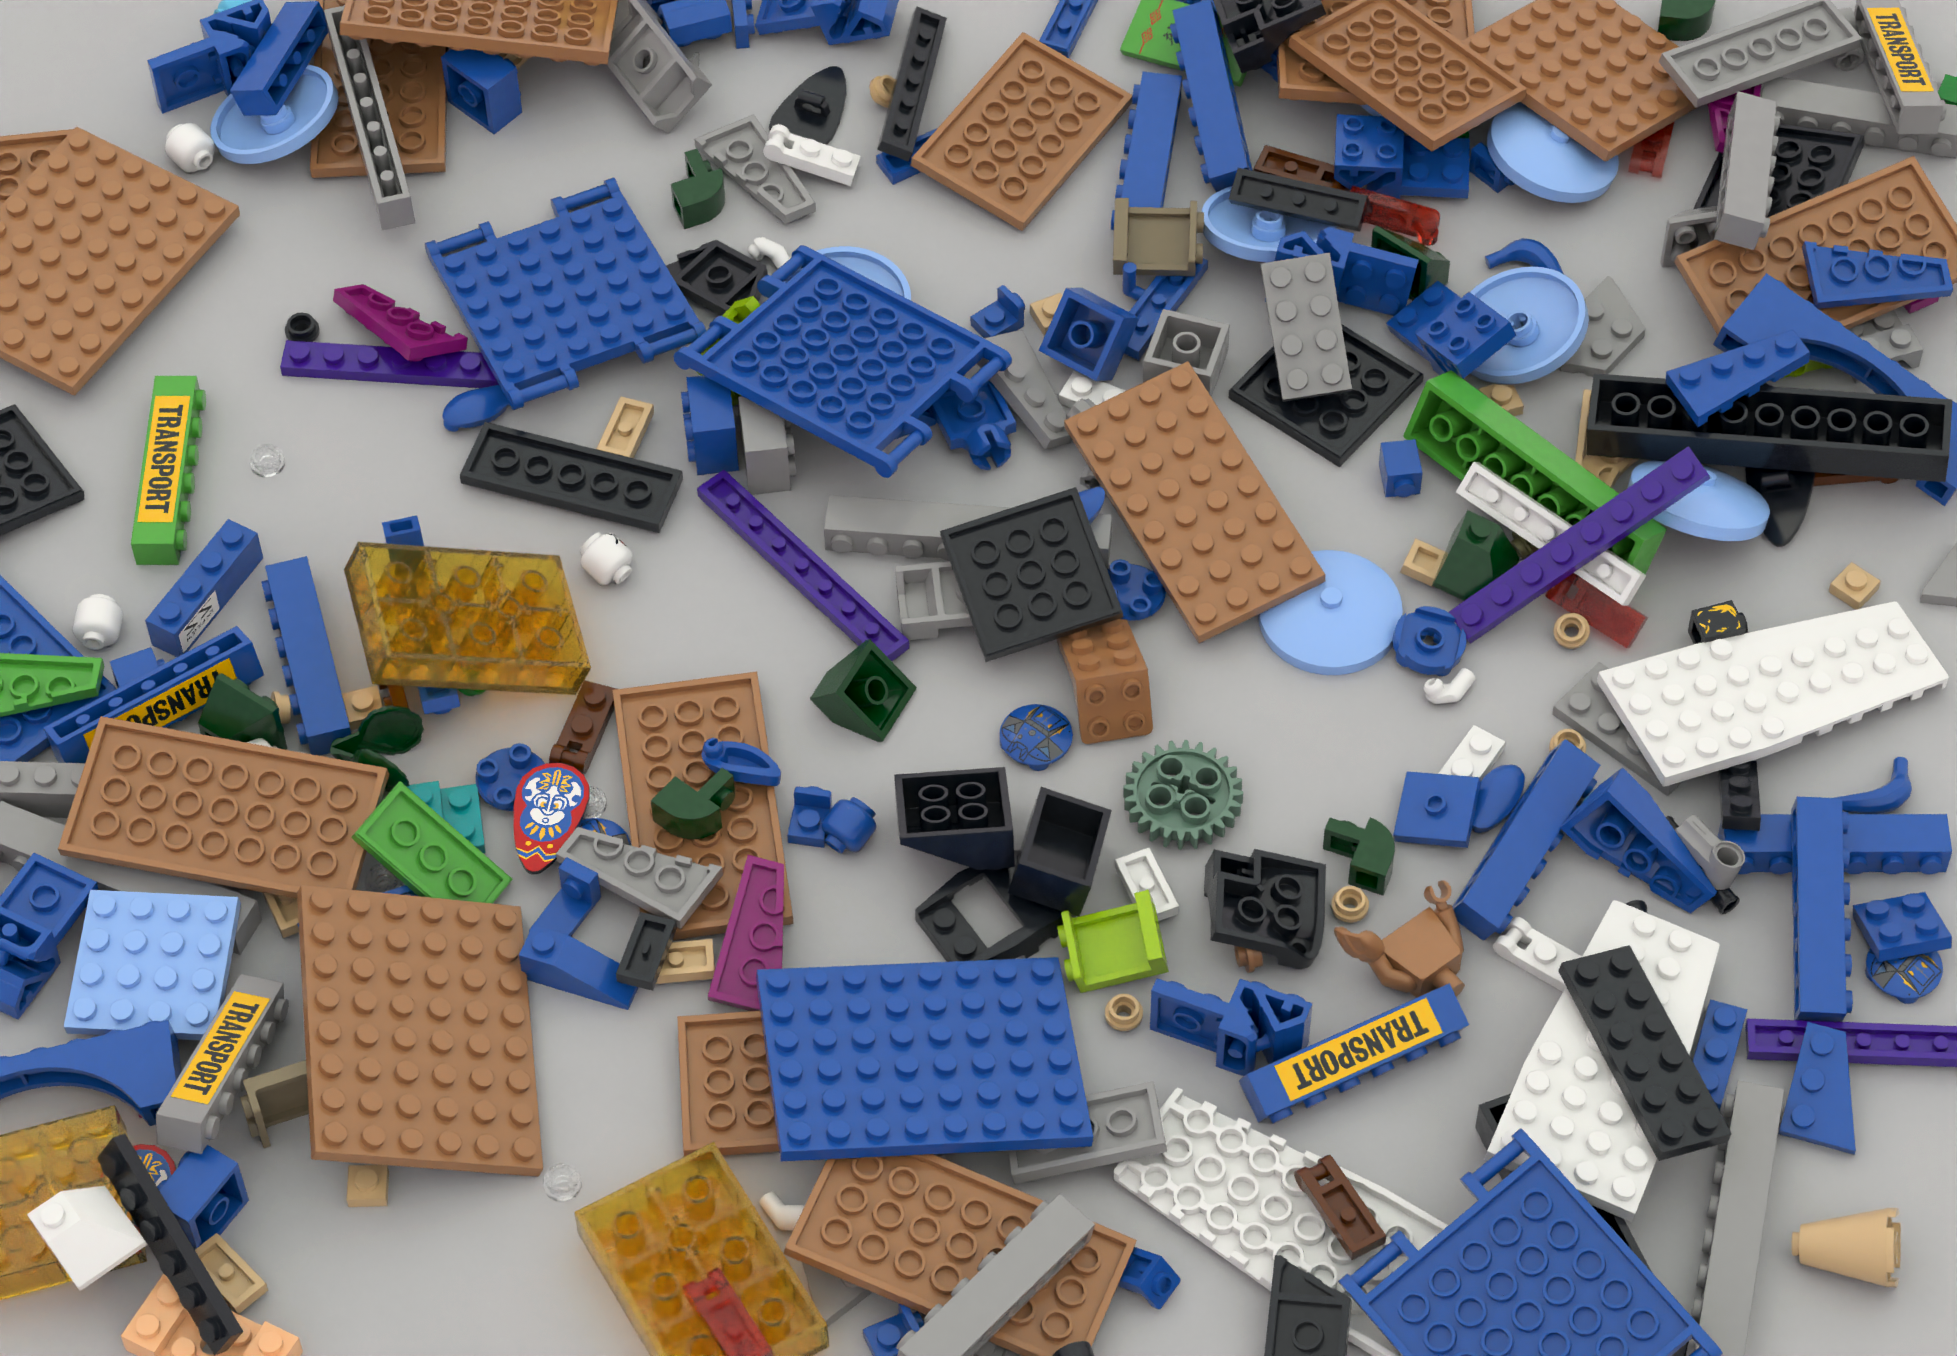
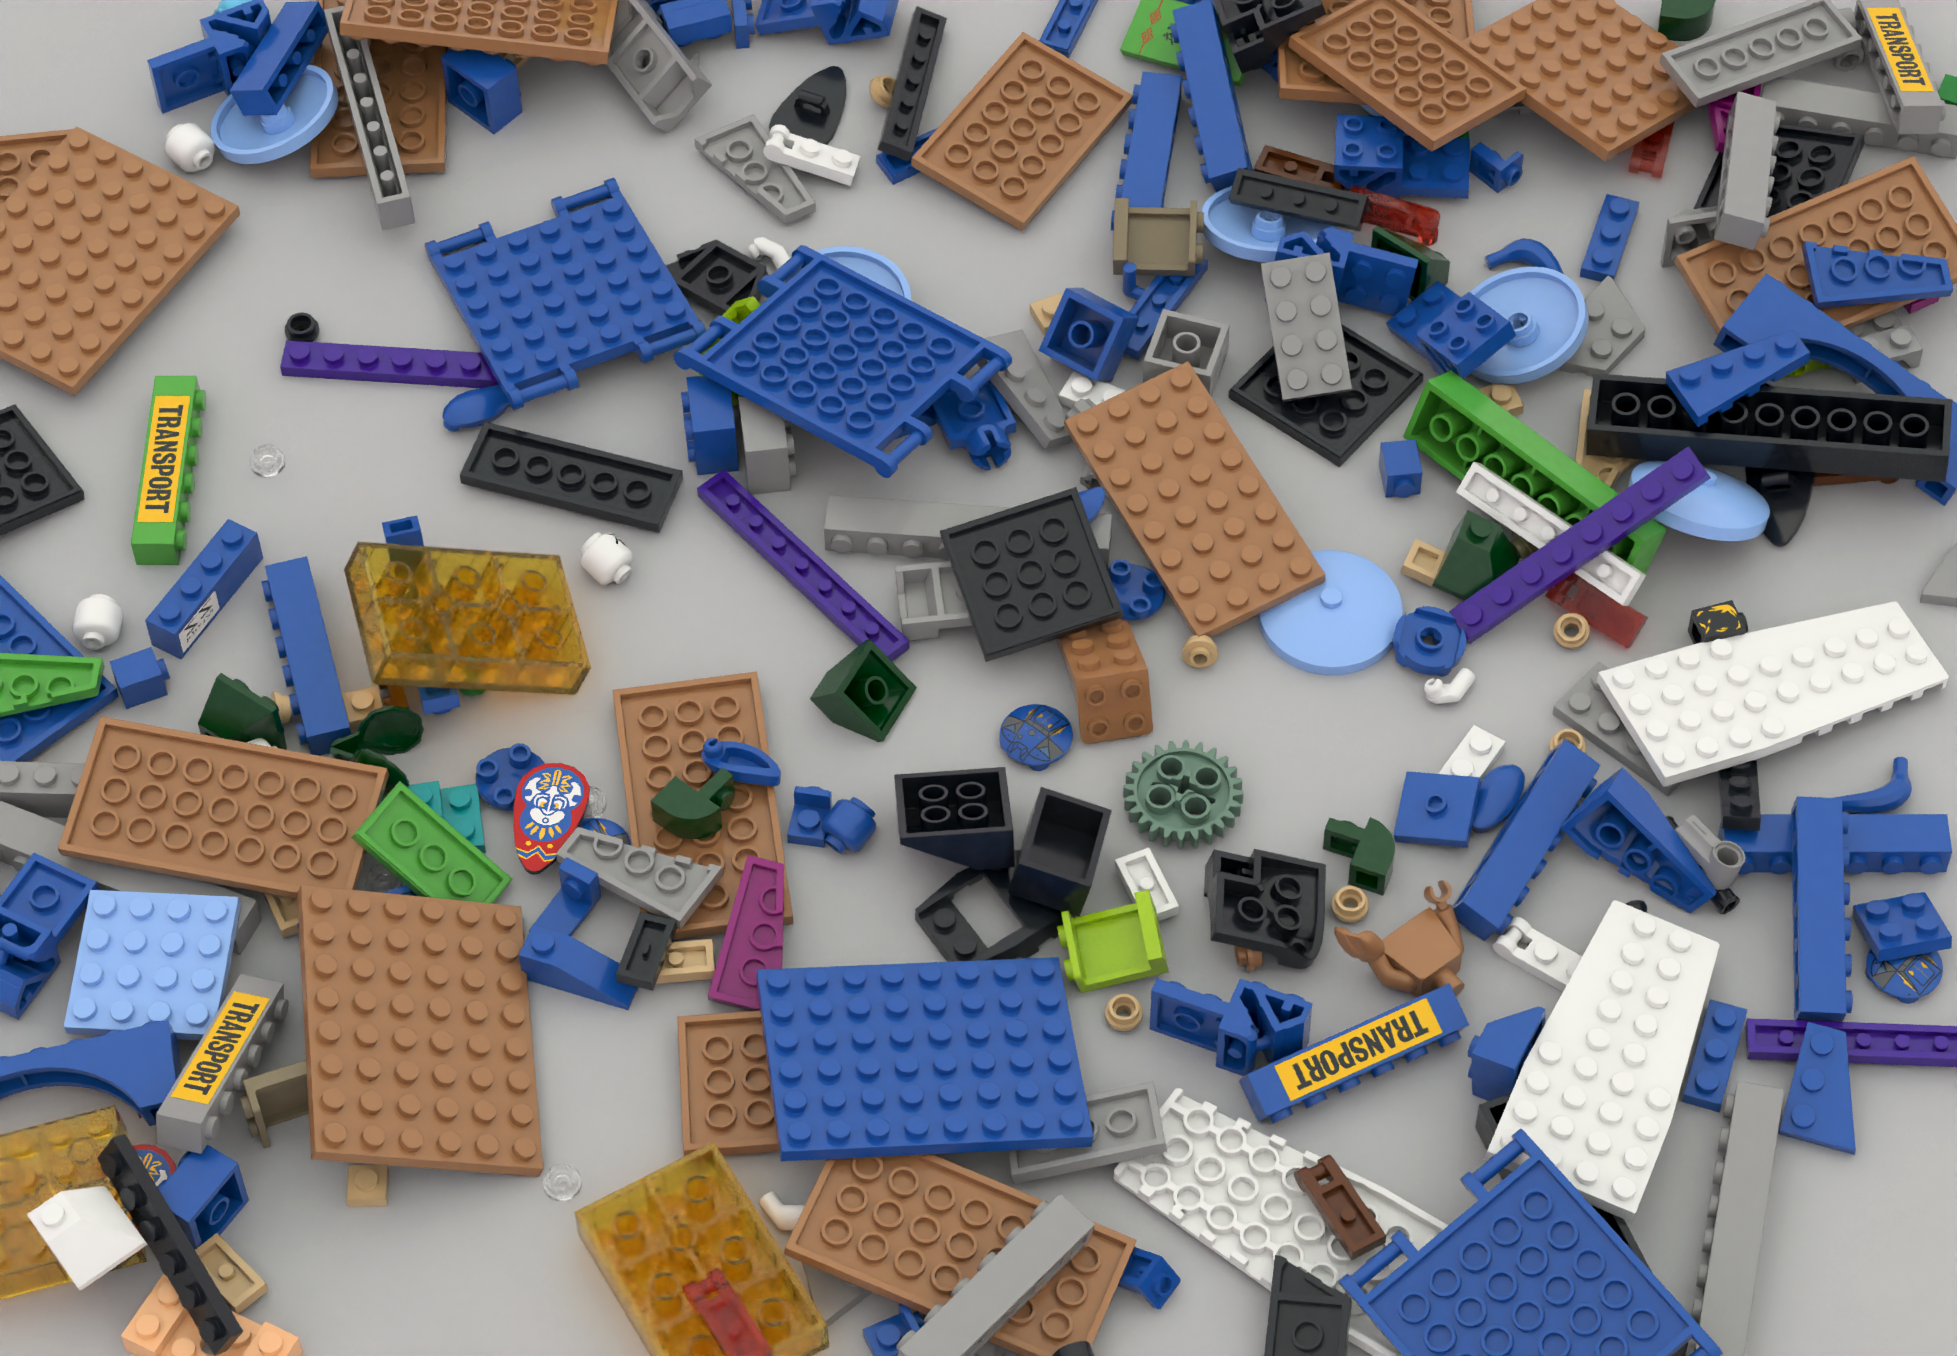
blue brick [43,626,264,763] -> none
magenta wing [333,284,468,361] -> none
reddish brown plate [549,680,617,774] -> none
tan plate [596,396,654,459] -> none
dark green brick [671,148,725,230] -> none
blue bracket [970,285,1025,338] -> none
light blue dish [1487,102,1619,203] -> none
black plate [1558,945,1732,1161] -> none
tan cone [1792,1208,1901,1288] -> none
tan plate [1829,562,1881,610] -> none
none -> tan plate [1182,635,1218,668]
none -> blue slope [1468,1006,1545,1101]
none -> blue plate [1580,194,1639,282]

